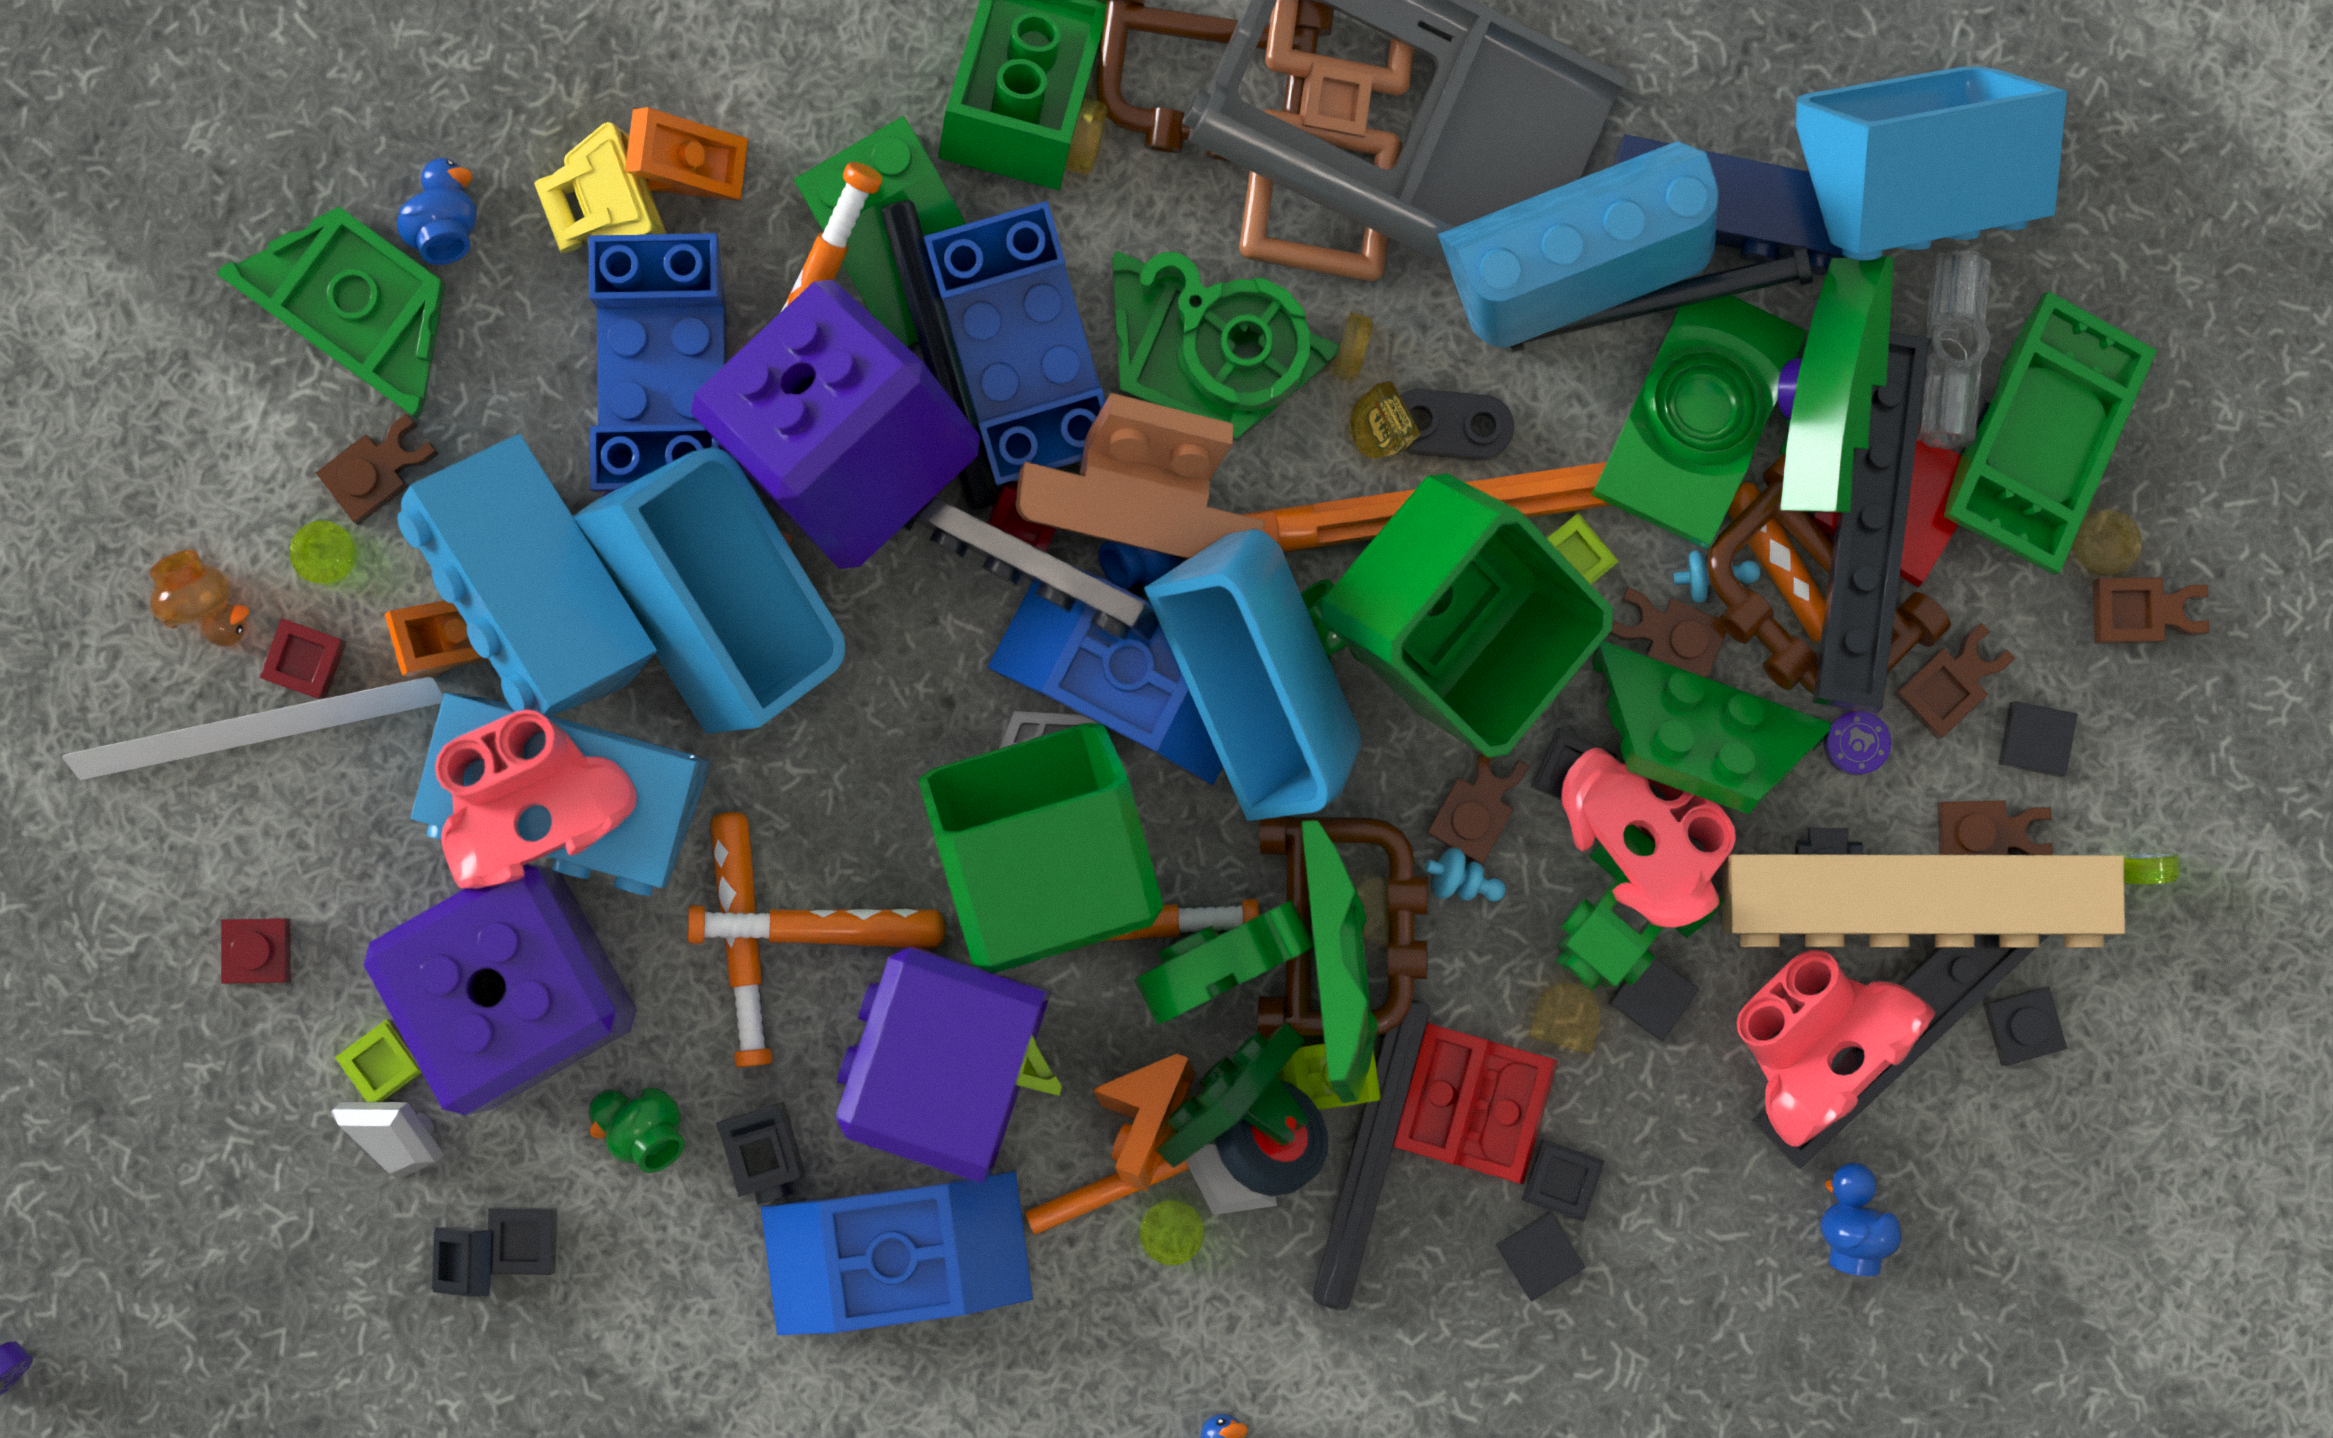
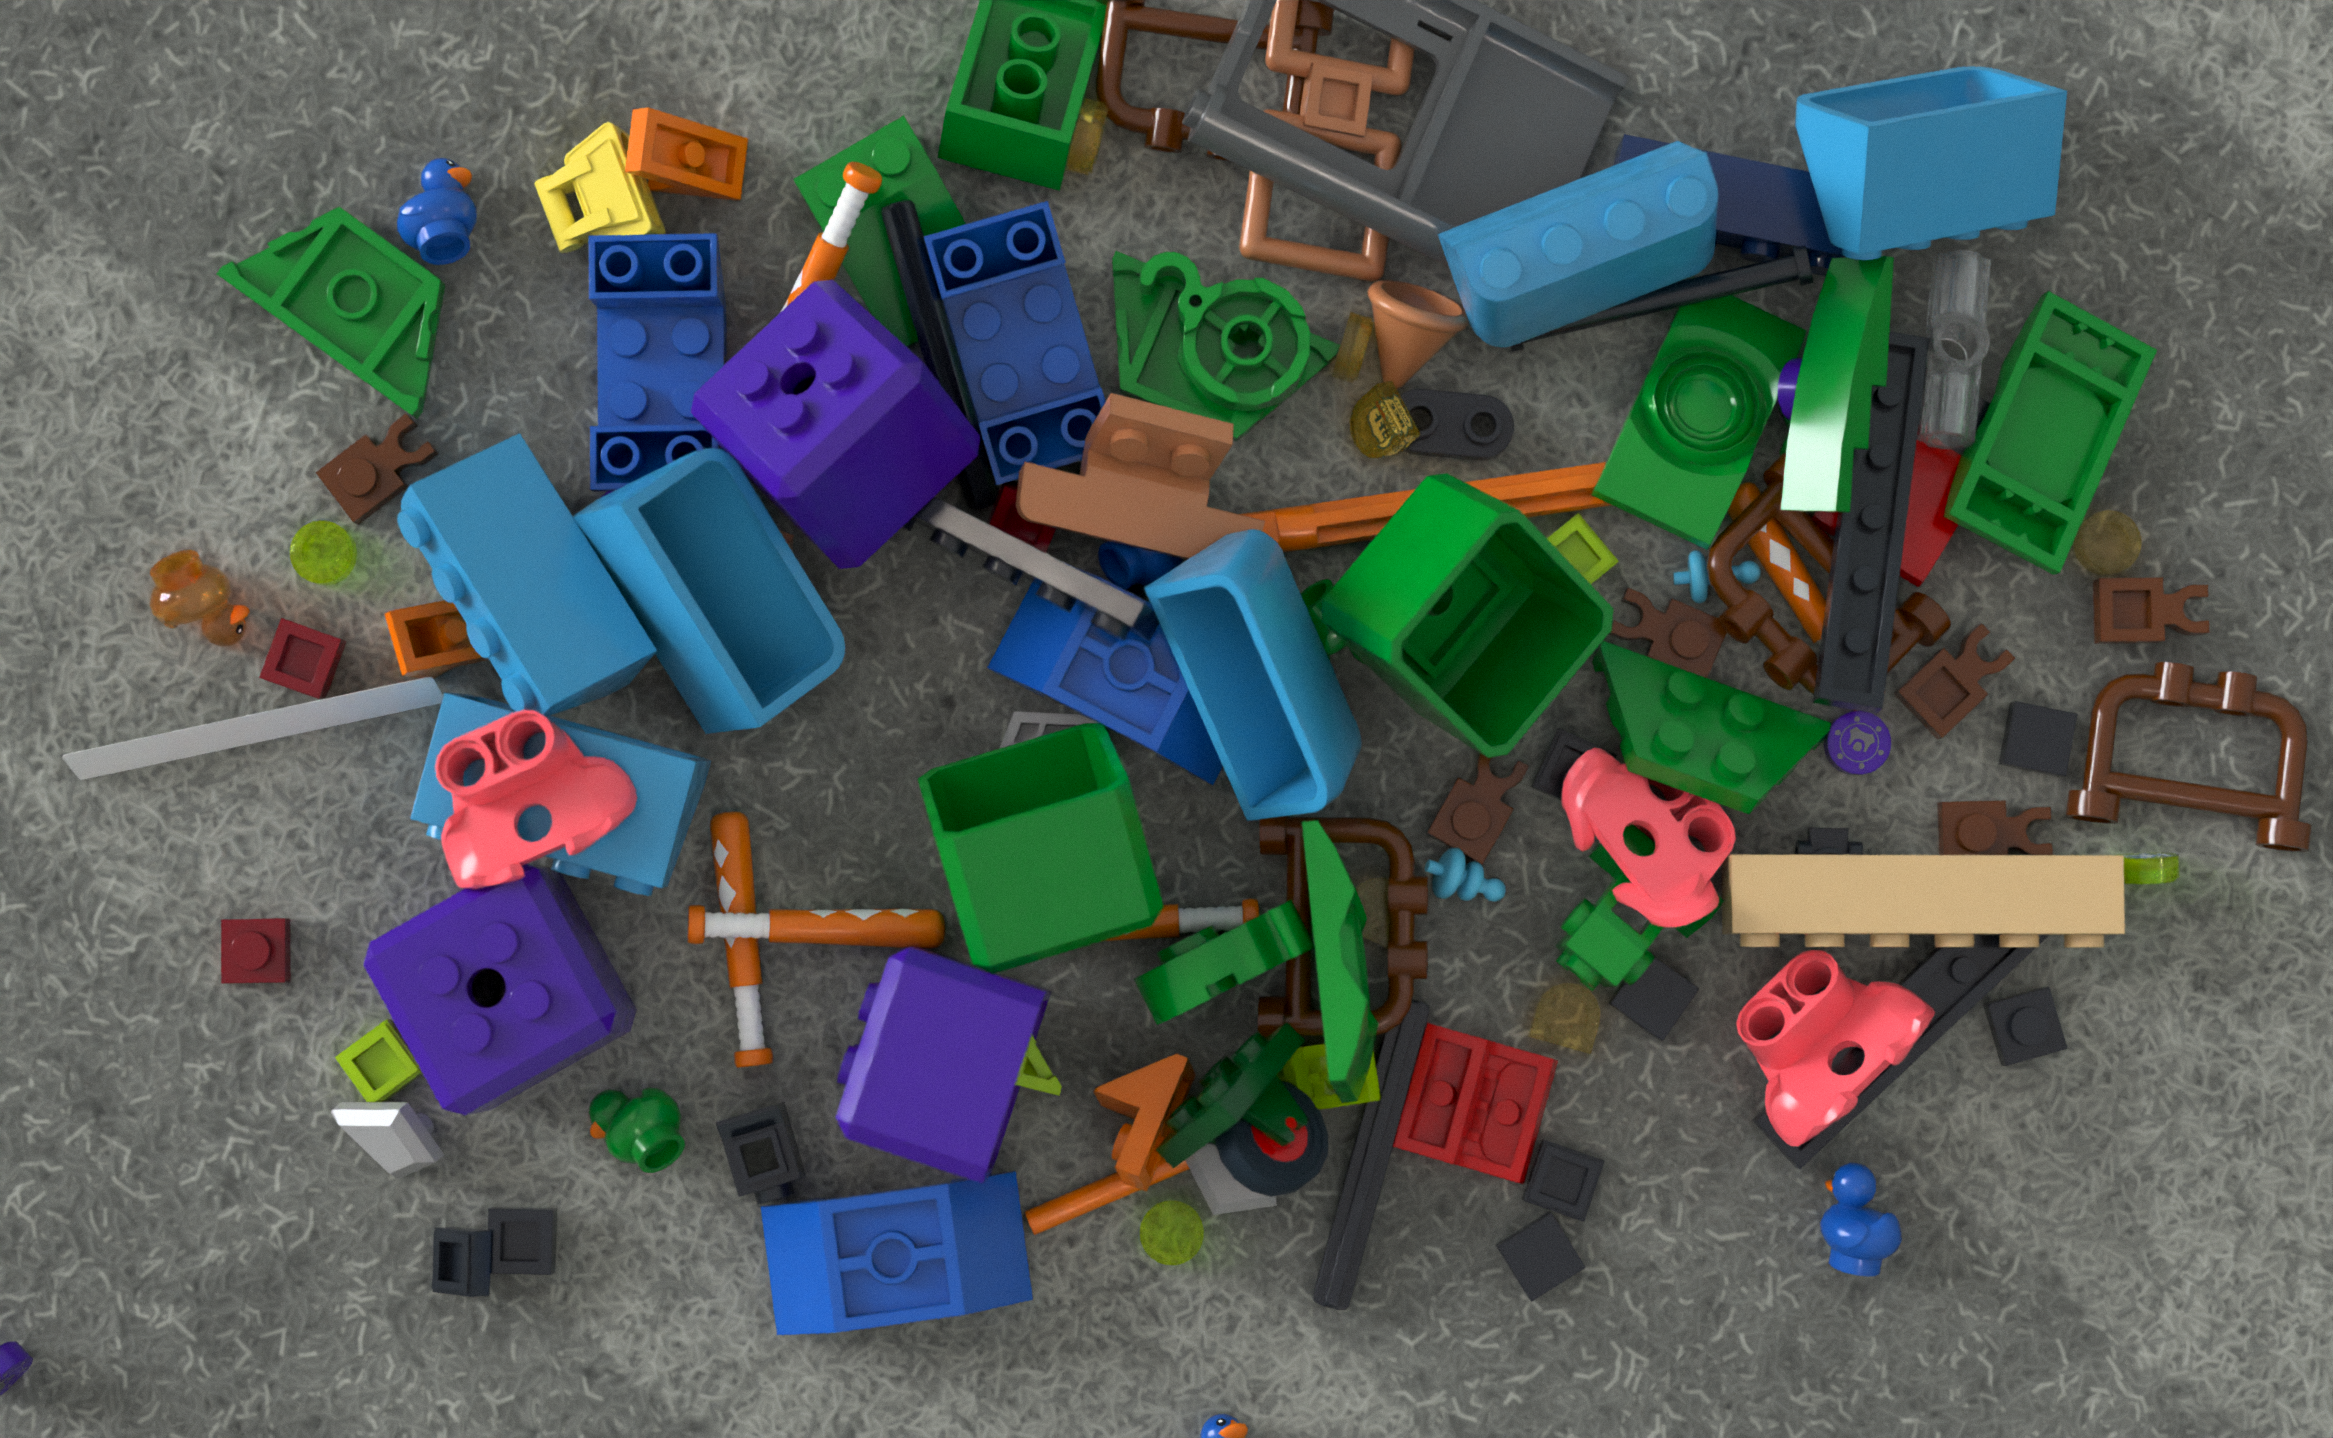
none -> nougat hat [1367,280,1469,389]
none -> reddish brown bar [2066,662,2312,852]

